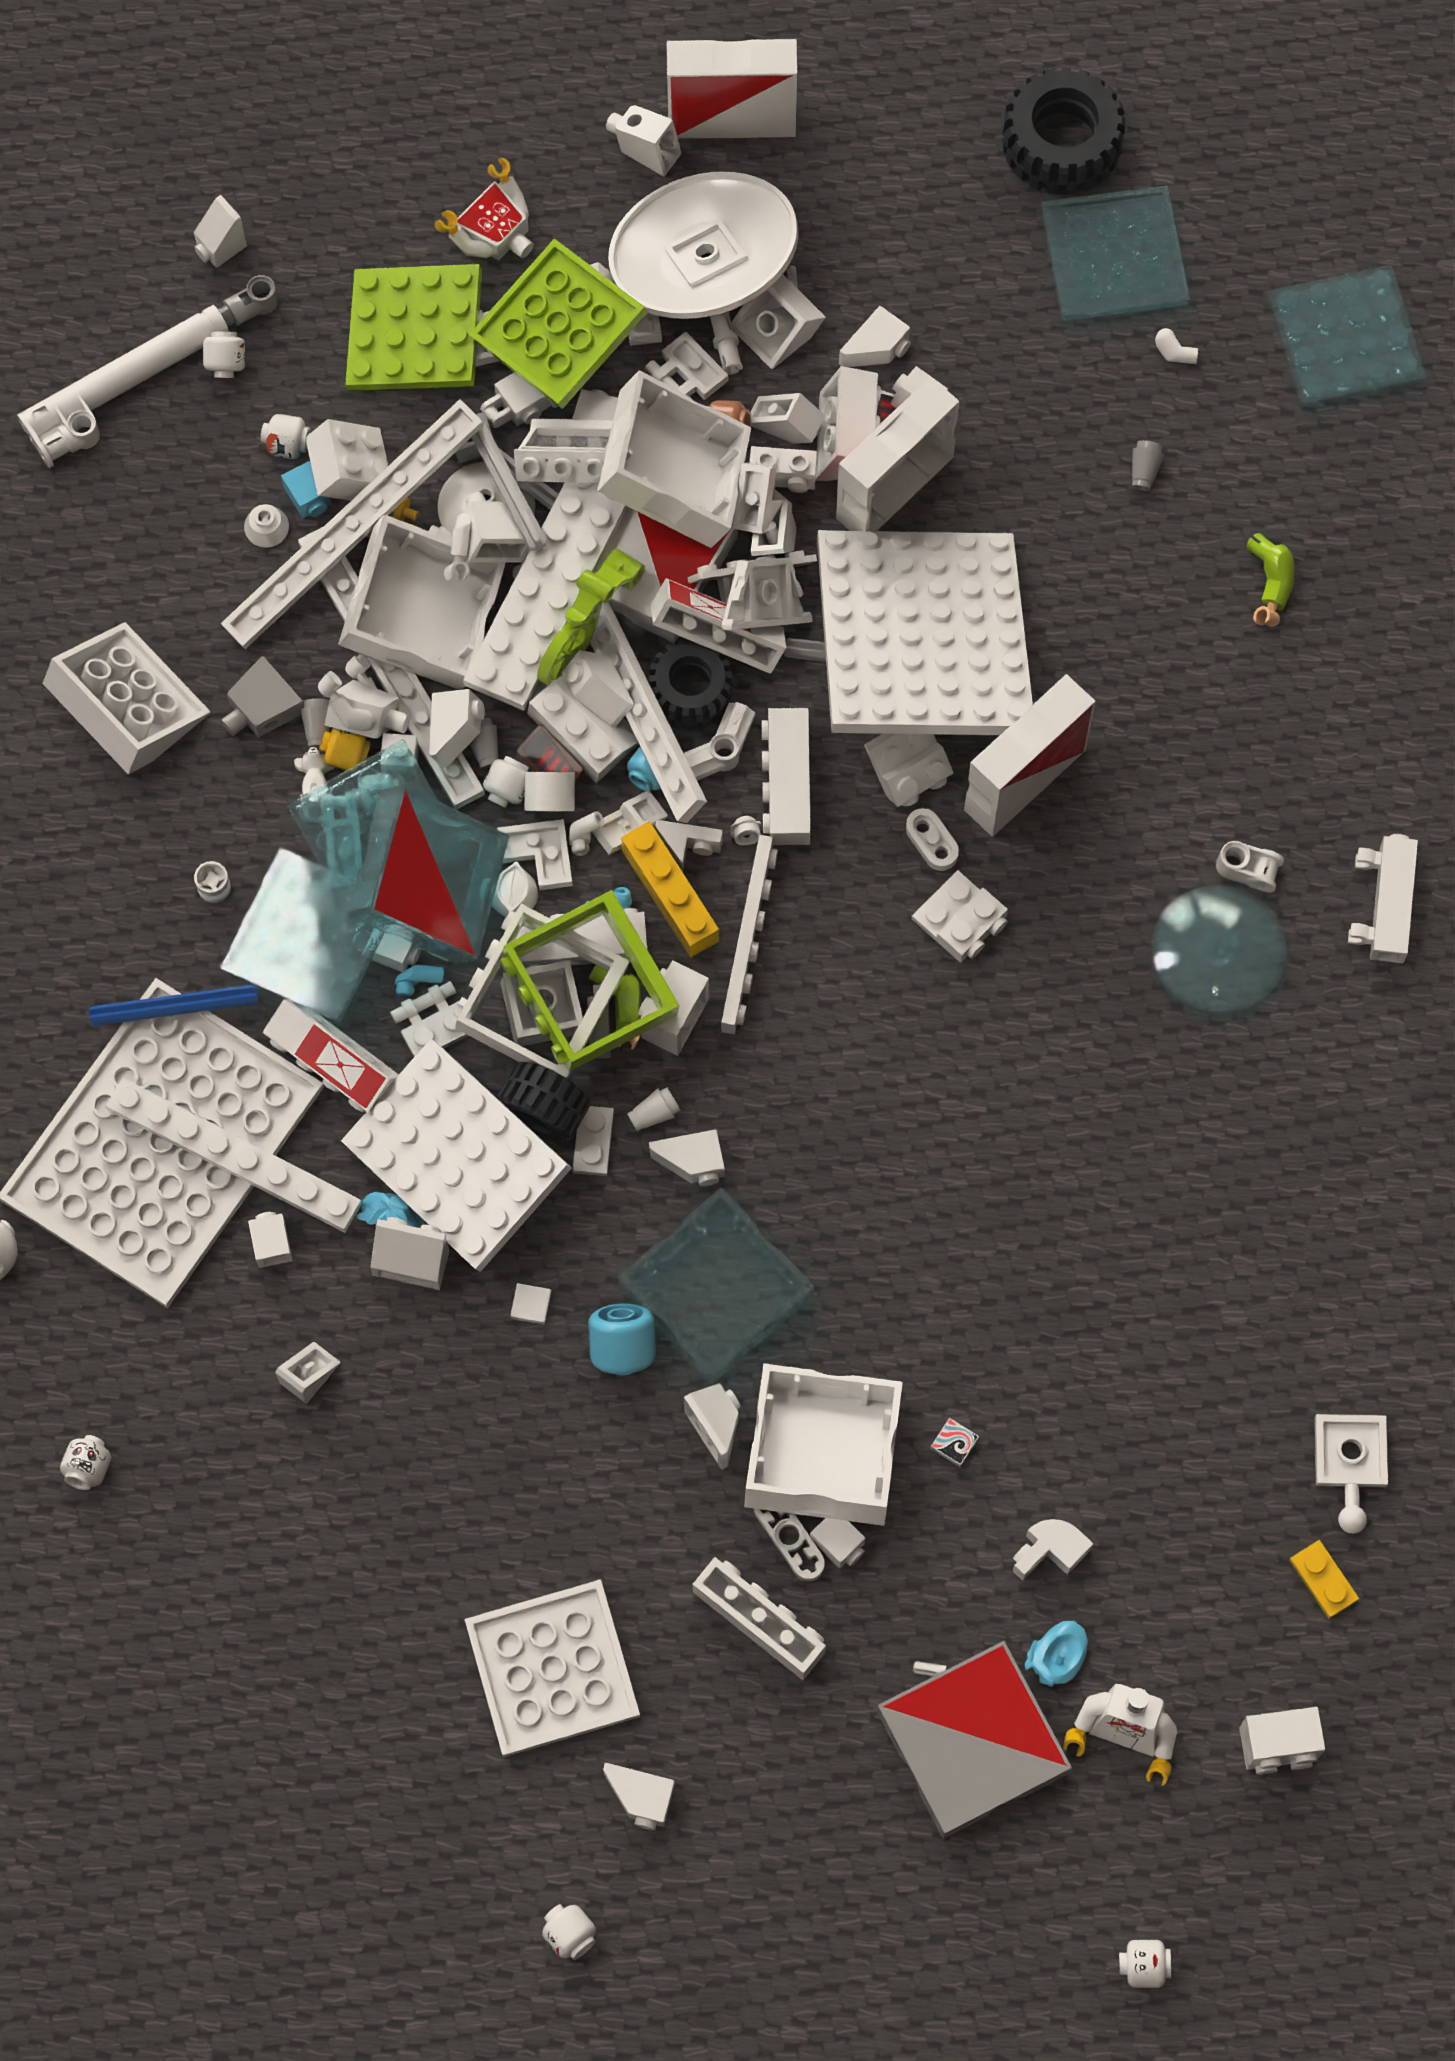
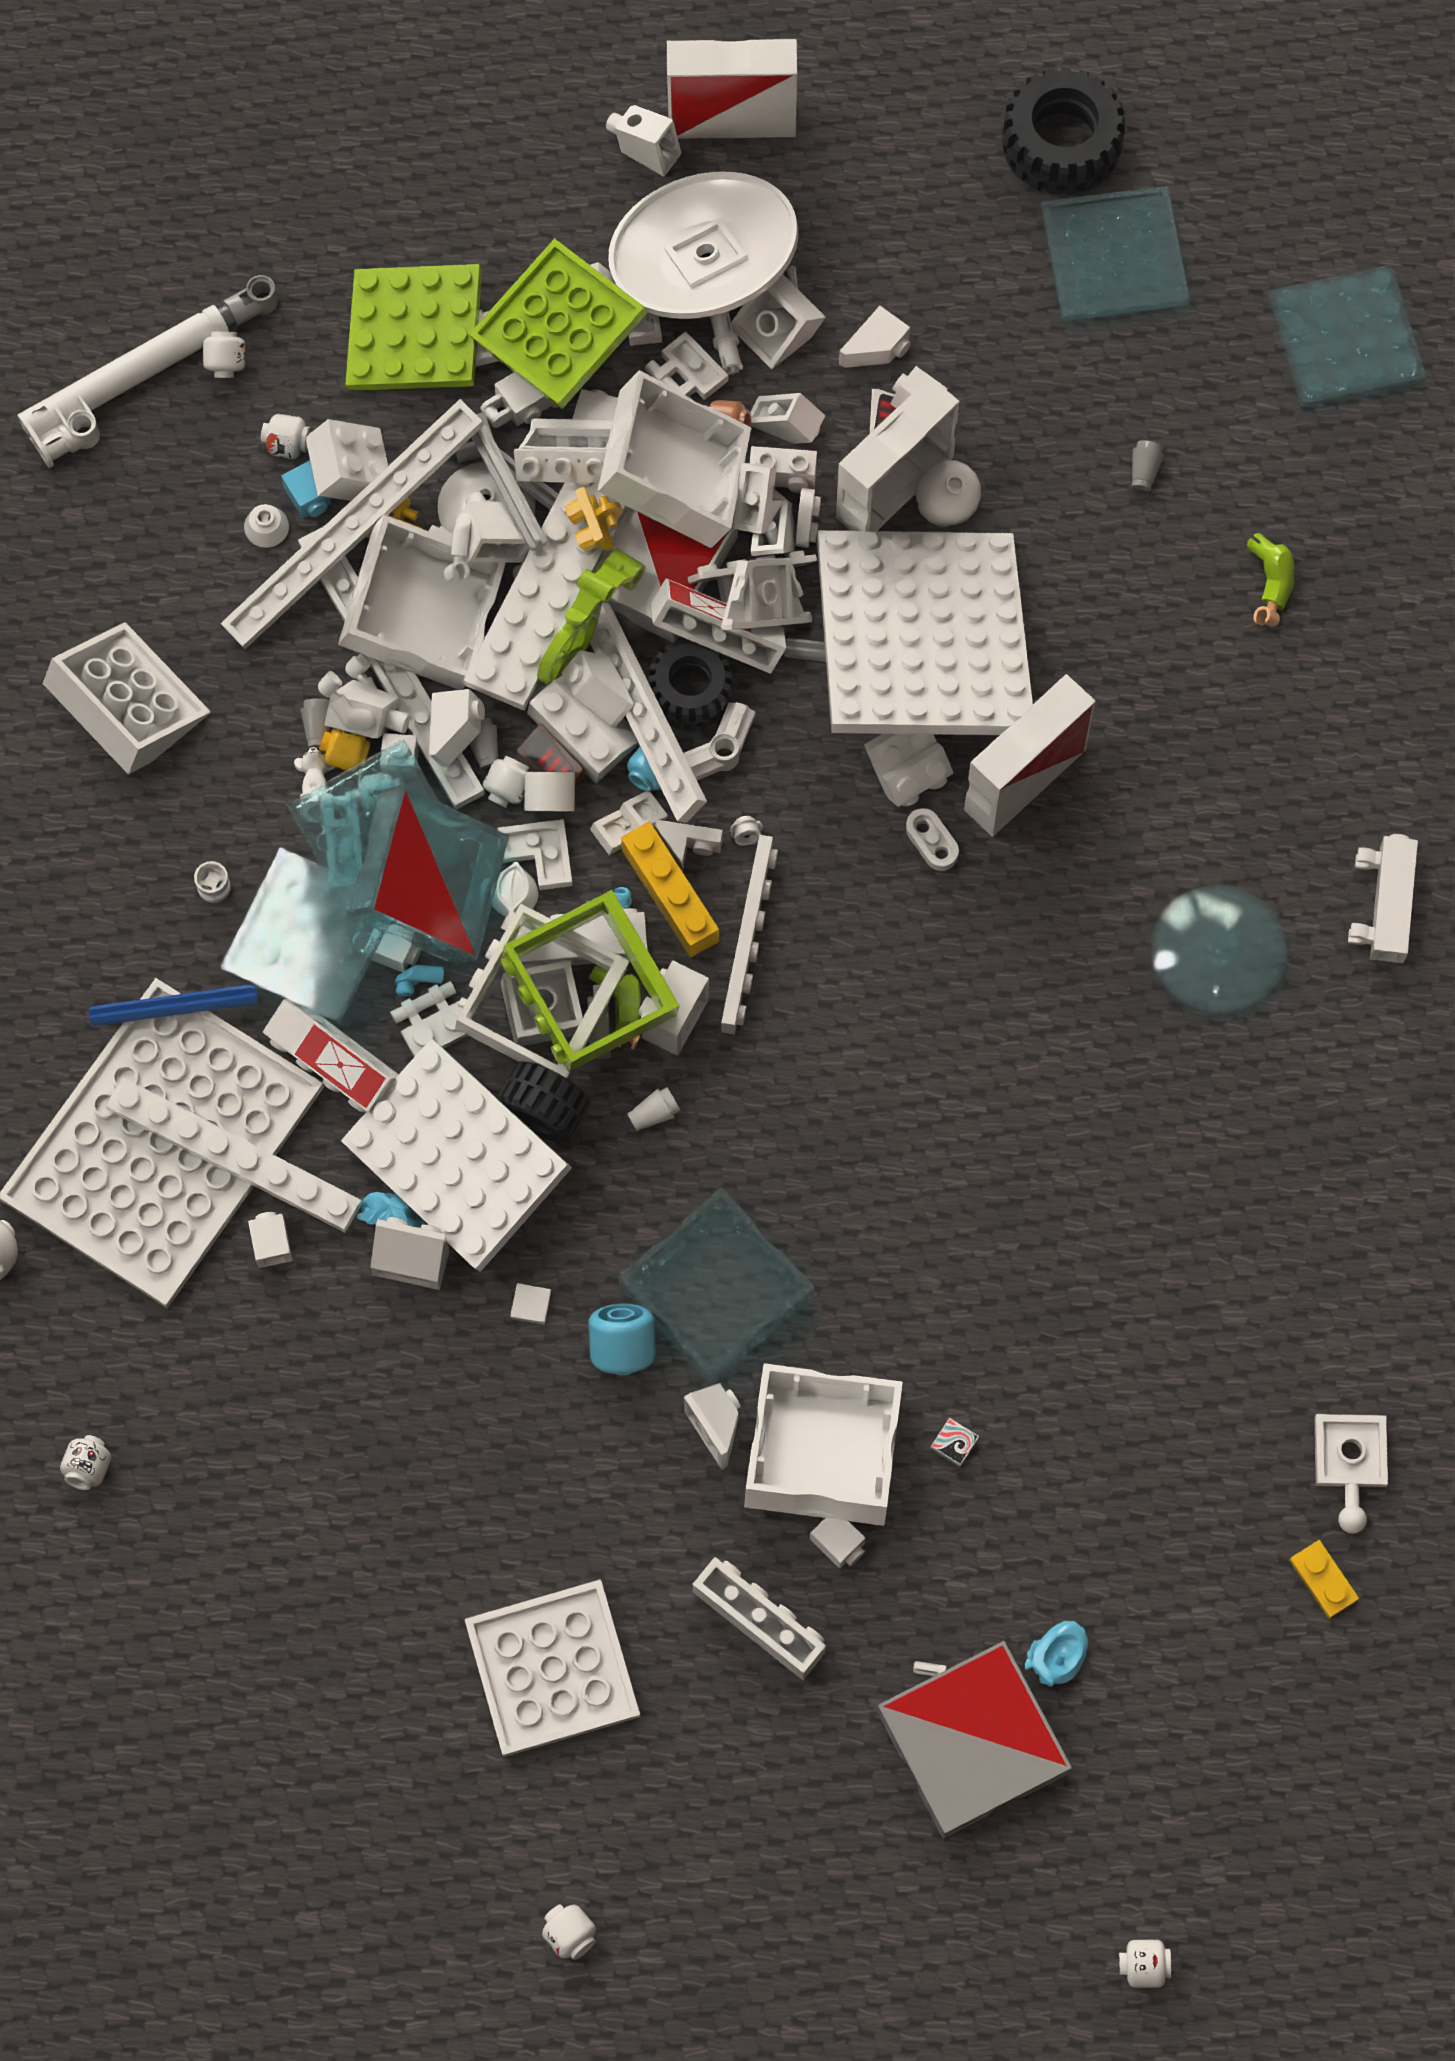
white slope [194,195,247,268] -> none
light grey torso [221,656,304,738] -> none
white slope [275,1342,341,1404] -> none
torso [435,158,534,260] -> none
white arm [569,811,604,856] -> none
white plate [573,1106,614,1176] -> none
white slope [603,1763,675,1830] -> none
white slope [649,1129,725,1186] -> none
white beam [754,1509,825,1581] -> none
white brick [762,708,810,845] -> none
white slope [816,366,881,481] -> none
white plate [912,870,1008,963] -> none
white brick [1013,1519,1093,1581] -> none
white torso [1063,1684,1177,1786] -> none
white arm [1155,328,1198,364] -> none
white piece [1216,841,1284,893] -> none
white brick [1239,1707,1325,1775] -> none
none -> yellow hips [564,486,623,552]
none -> white plate [795,488,821,548]
none -> white cylinder [915,460,981,527]

